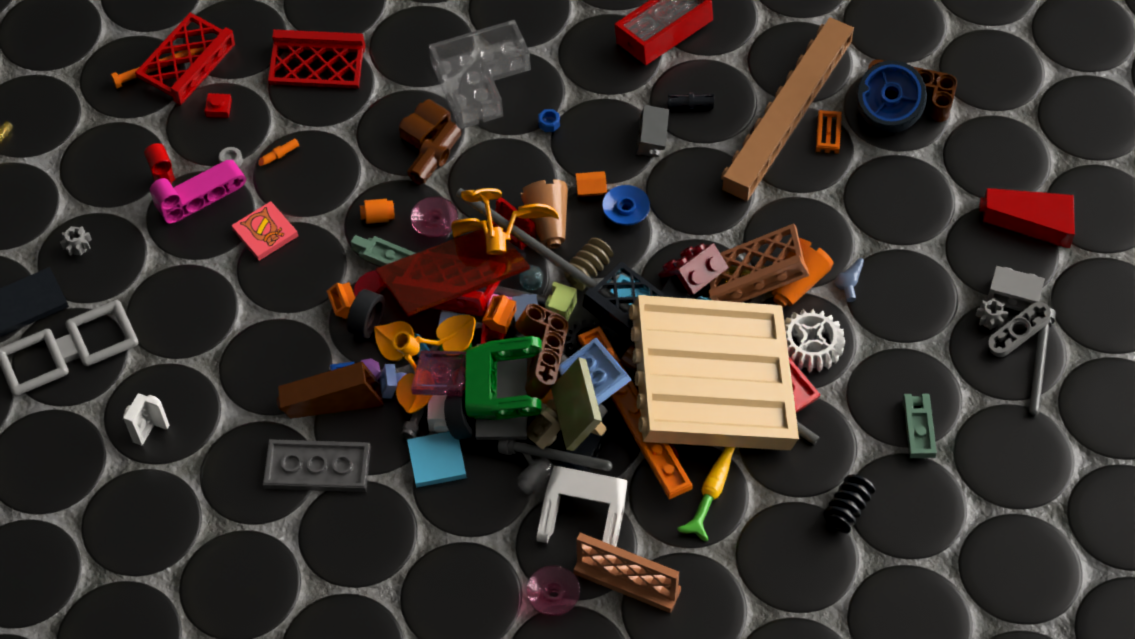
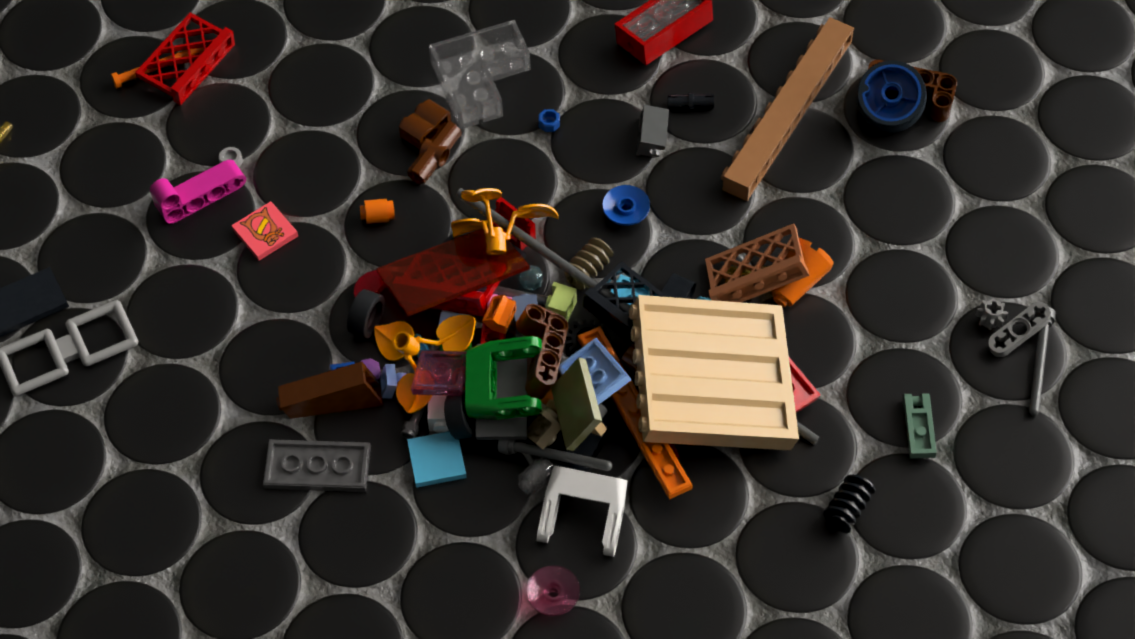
light grey gear [60,226,92,256] -> none
white bracket [123,393,170,446] -> none
red piece [144,143,175,185] -> none
red plate [205,93,232,118] -> none
orange piece [258,138,299,166] -> none
red fence [268,29,365,89] -> none
orange piece [327,282,355,319] -> none
sand green hinge [351,235,417,276] -> none
clear pink dish [411,197,458,237] -> none
medium nougat cone [521,179,568,249] -> none
nougat fence [573,533,681,613] -> none
orange piece [576,171,607,197] -> none
bracket [658,243,729,295] -> none
piece [677,447,736,541] -> none
white gear [784,309,845,373] -> none
orange tile [816,110,842,154] -> none
sand blue animal [835,258,864,302] -> none
red slope [979,188,1075,248] -> none
light grey brick [986,266,1045,312] -> none

